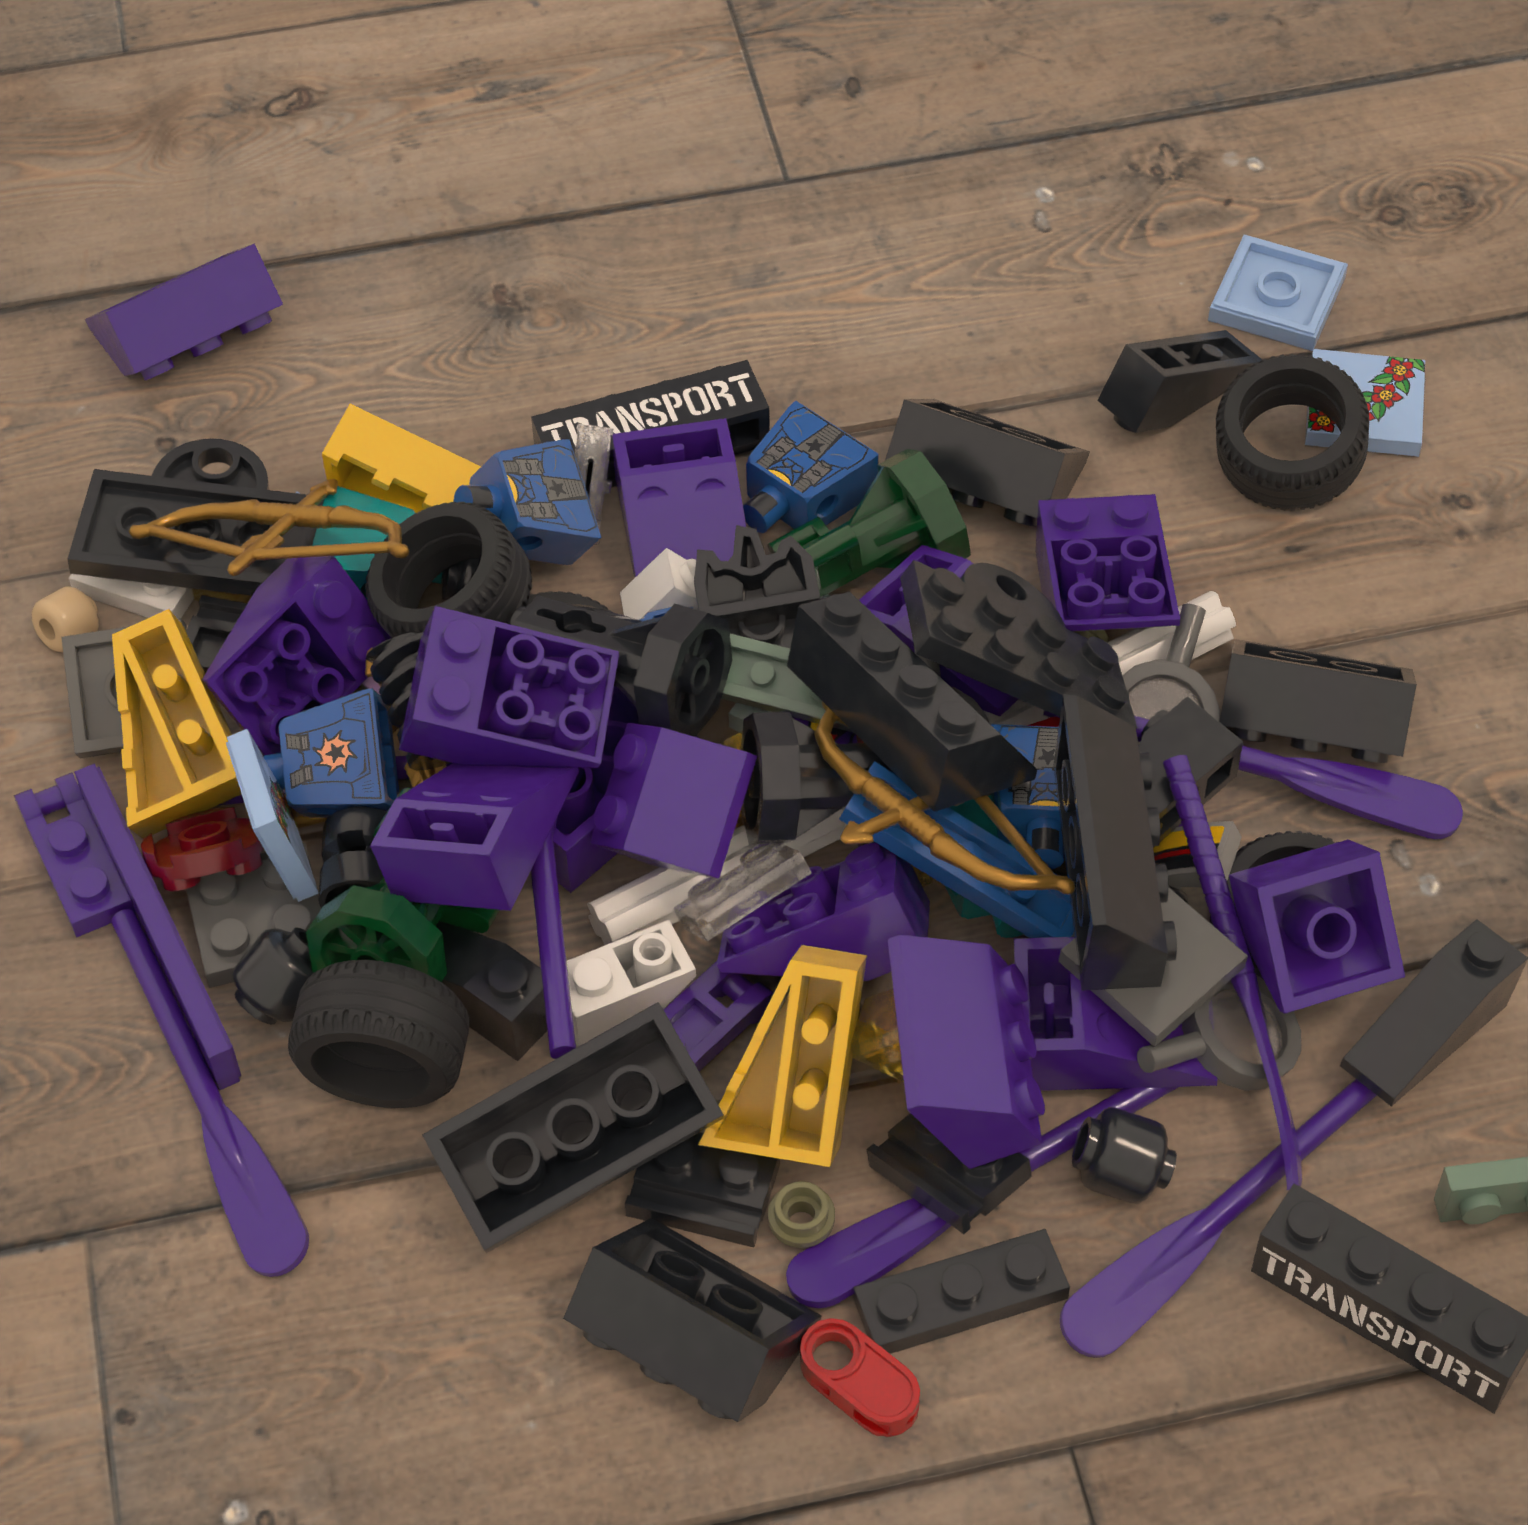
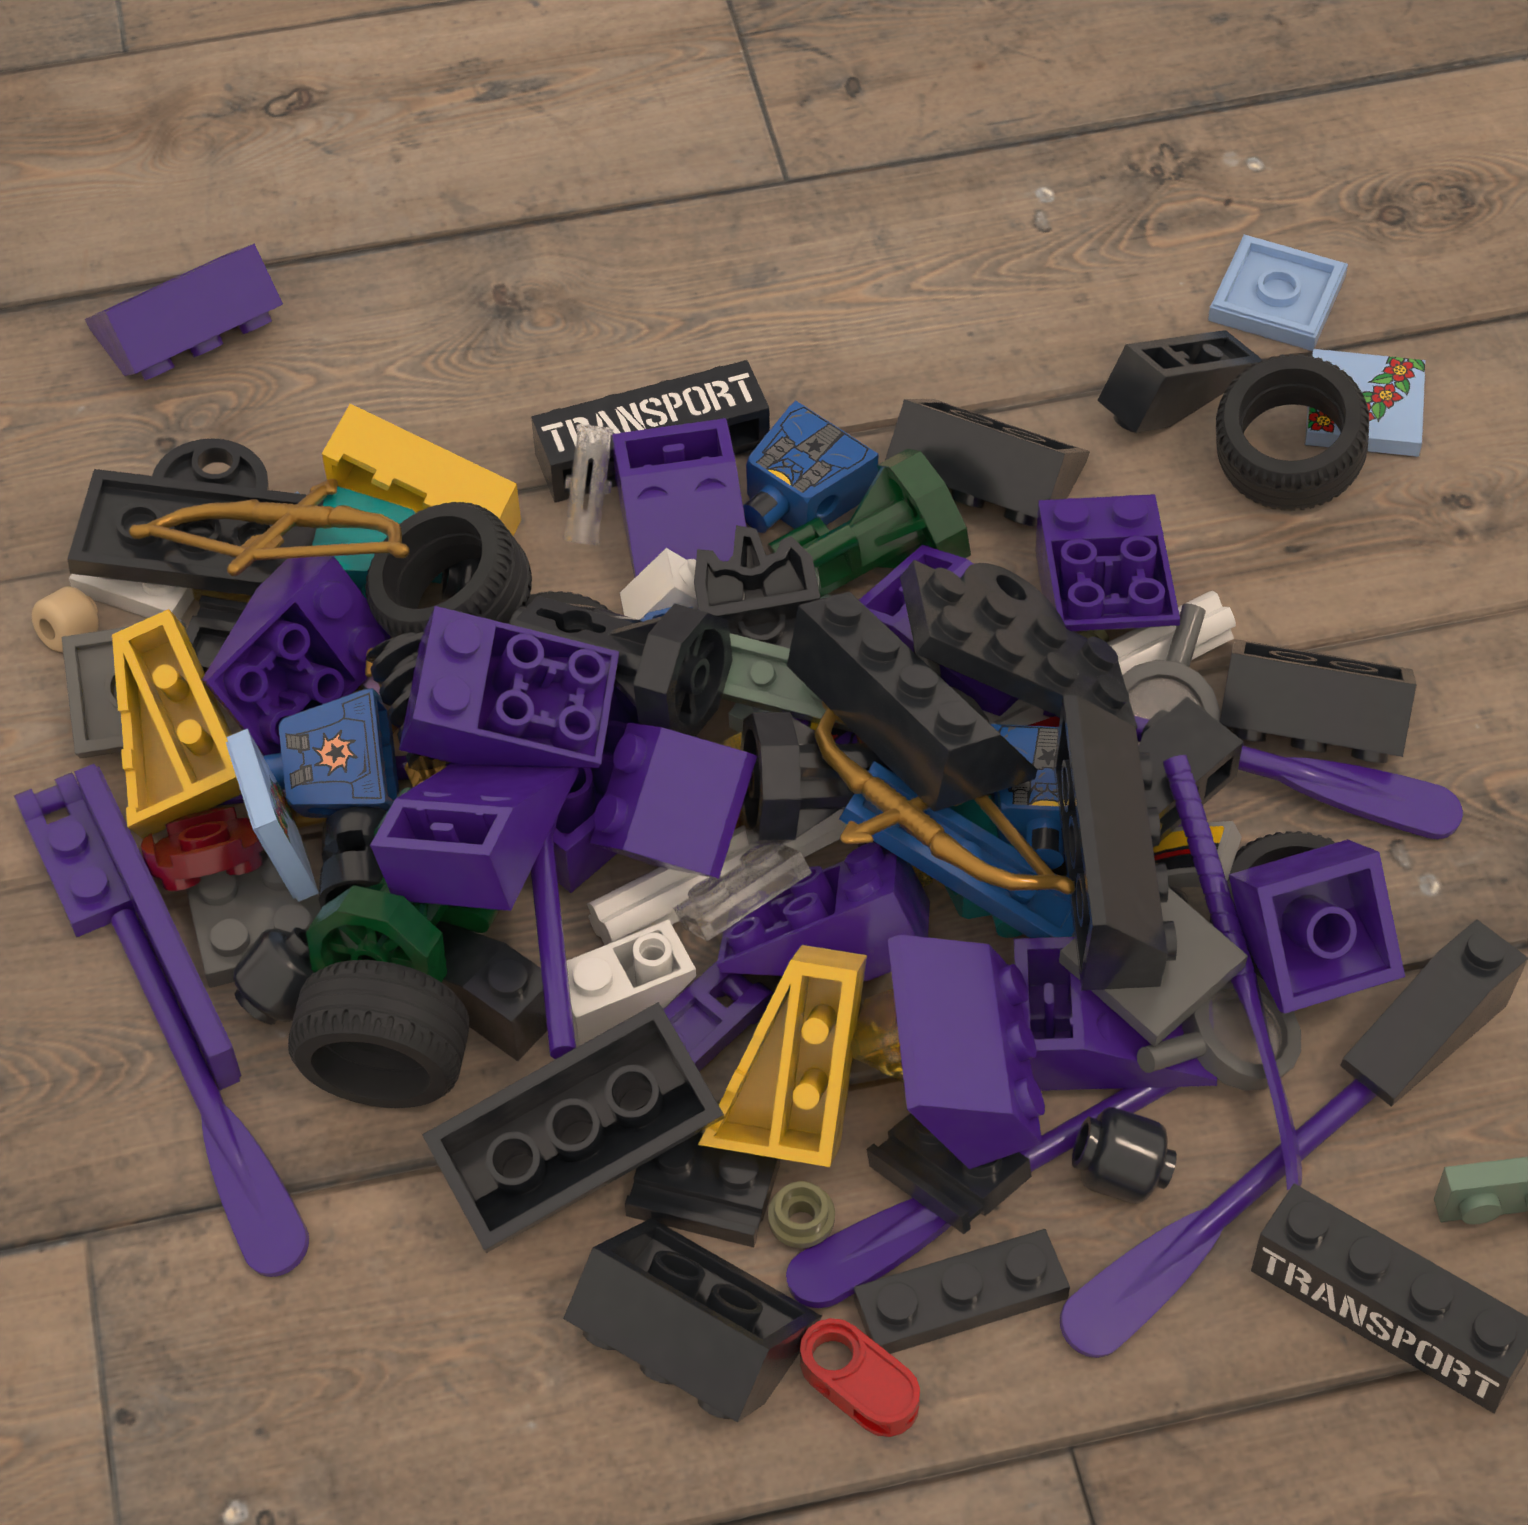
torso [453,439,601,565] -> none

